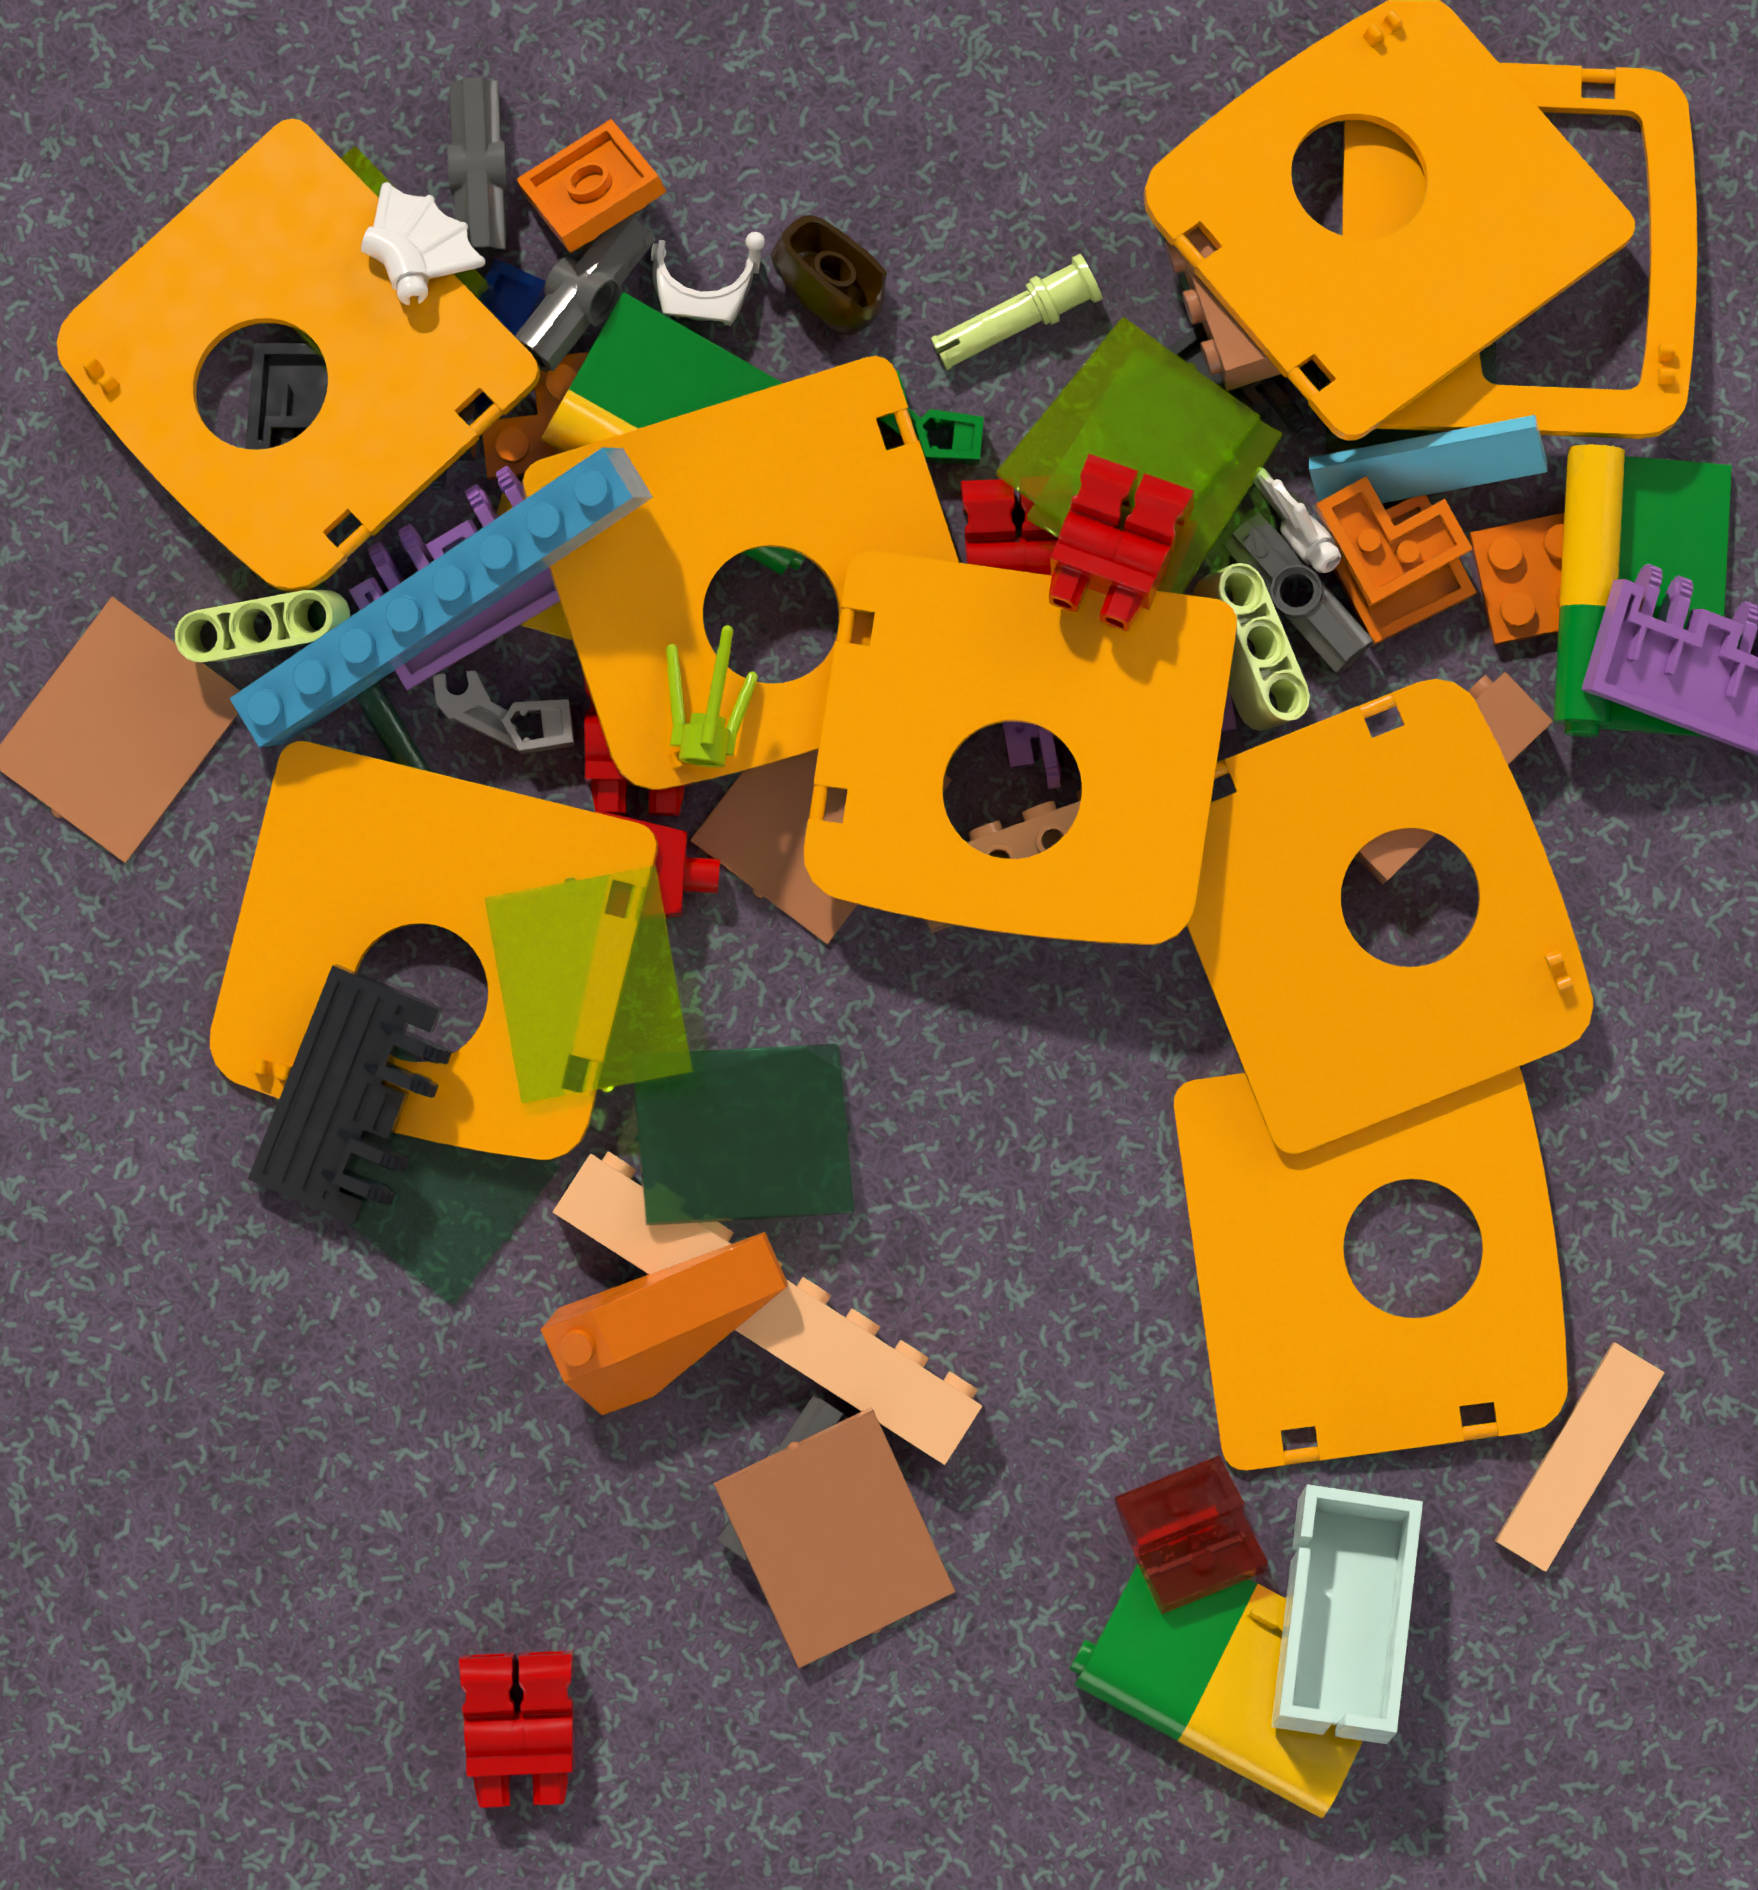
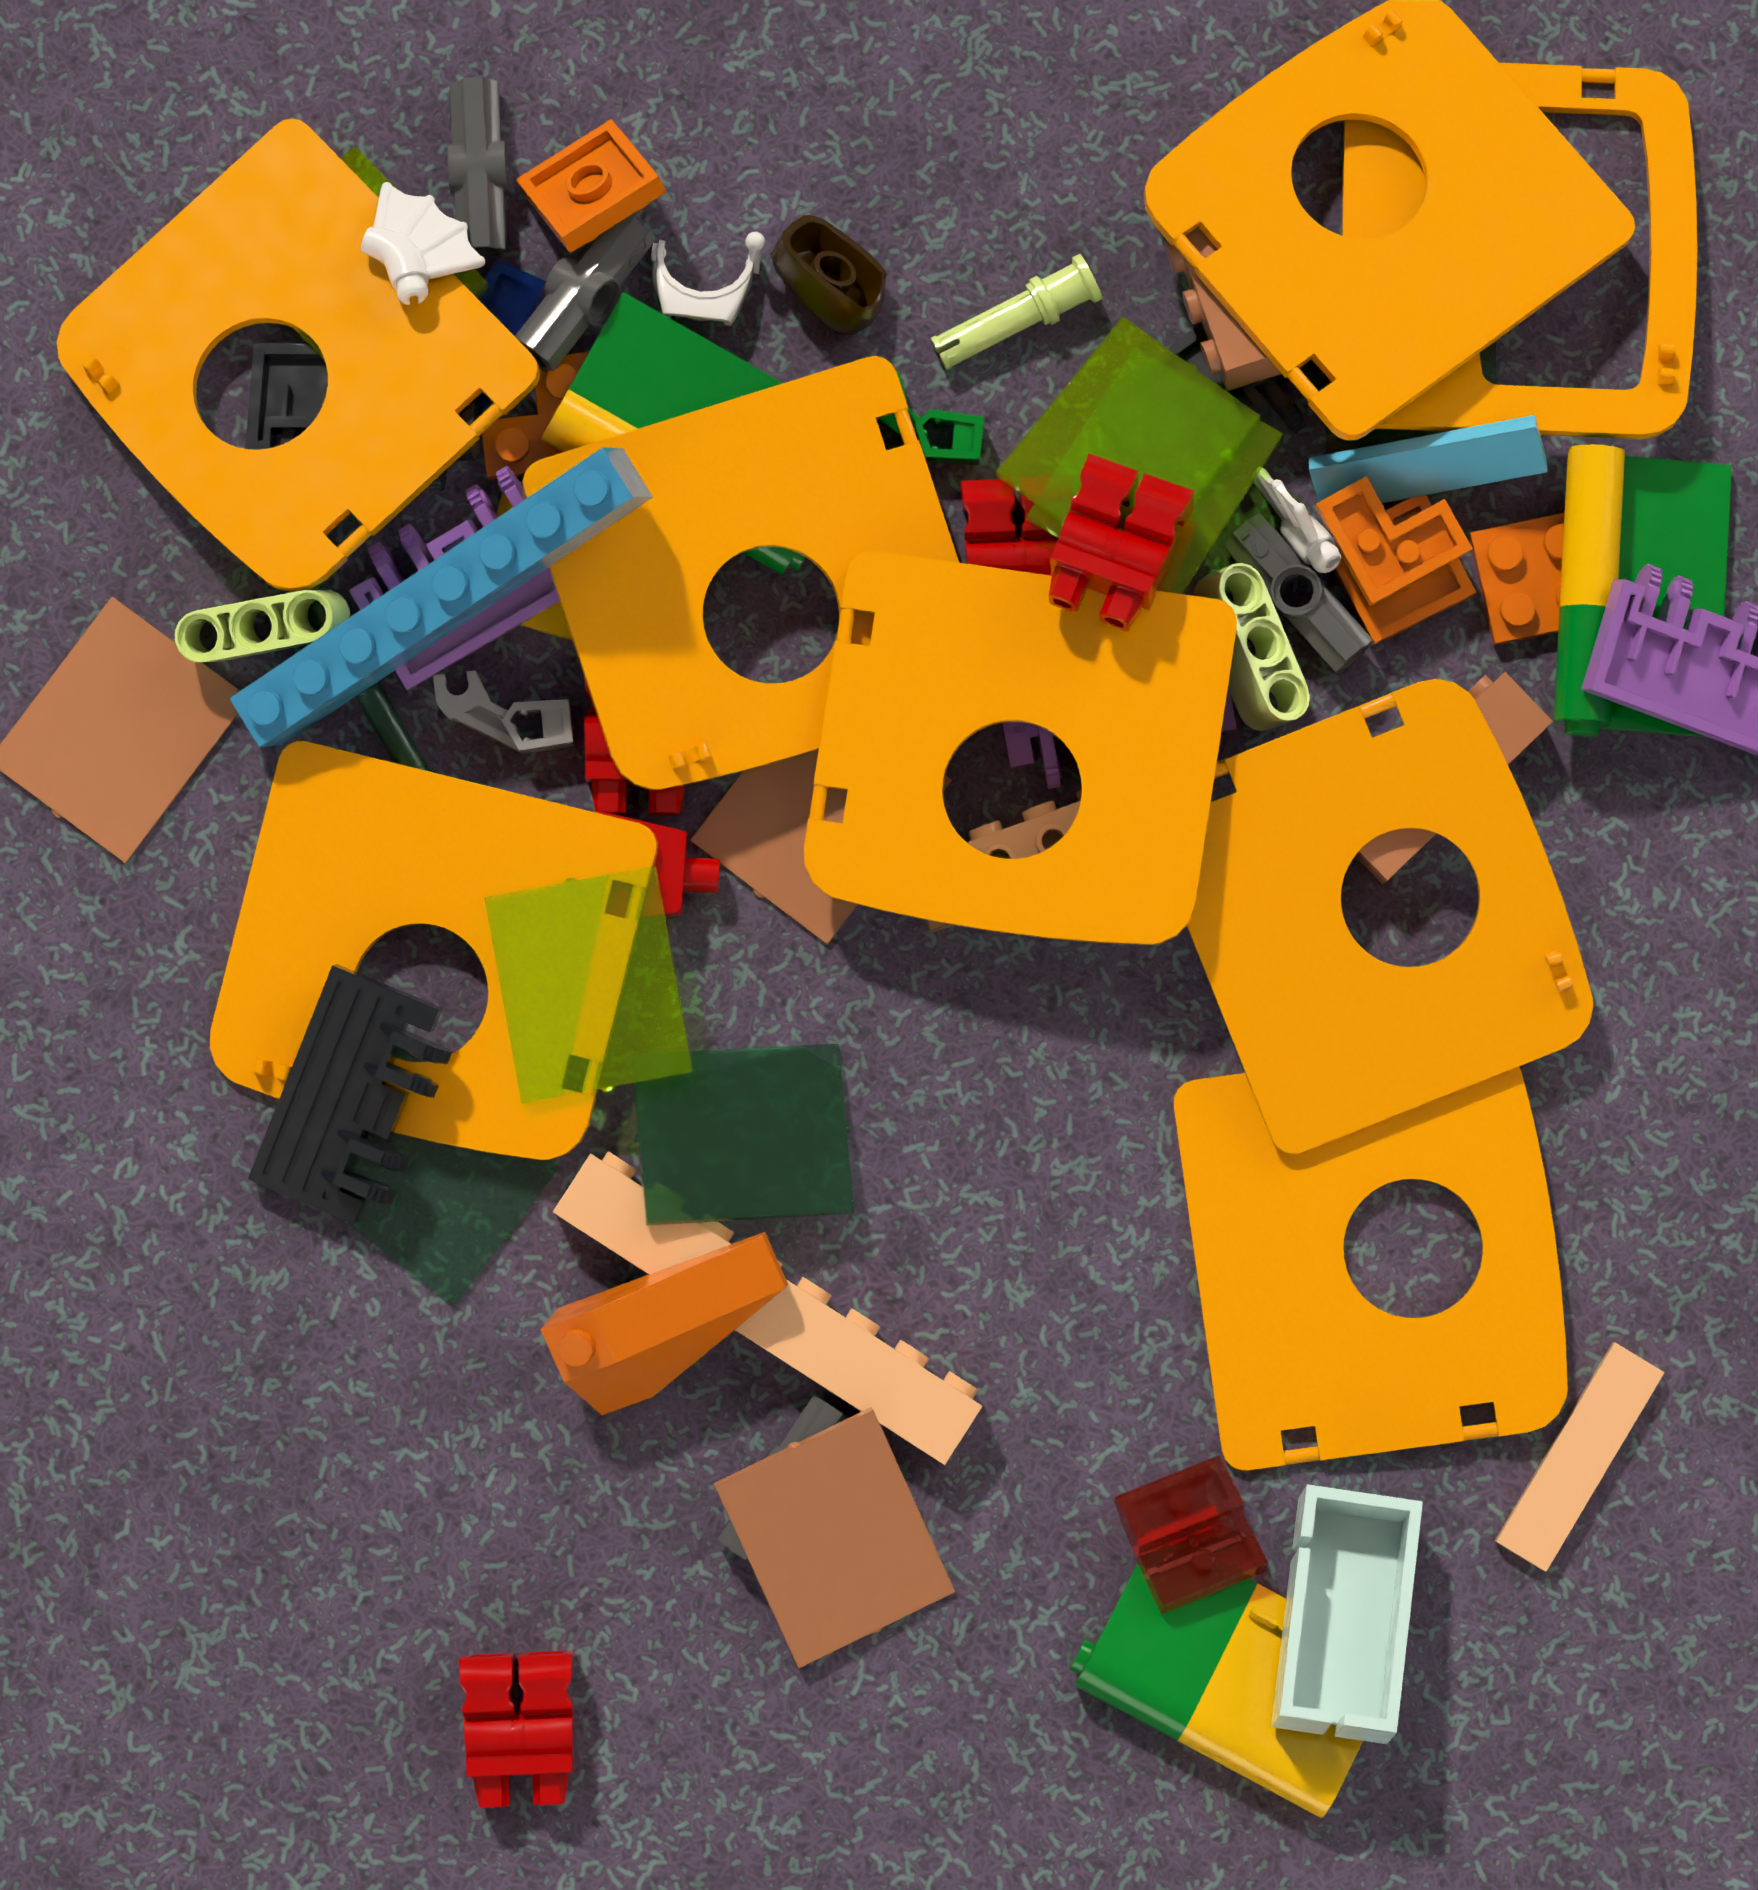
lime plant [666,625,758,767] -> none

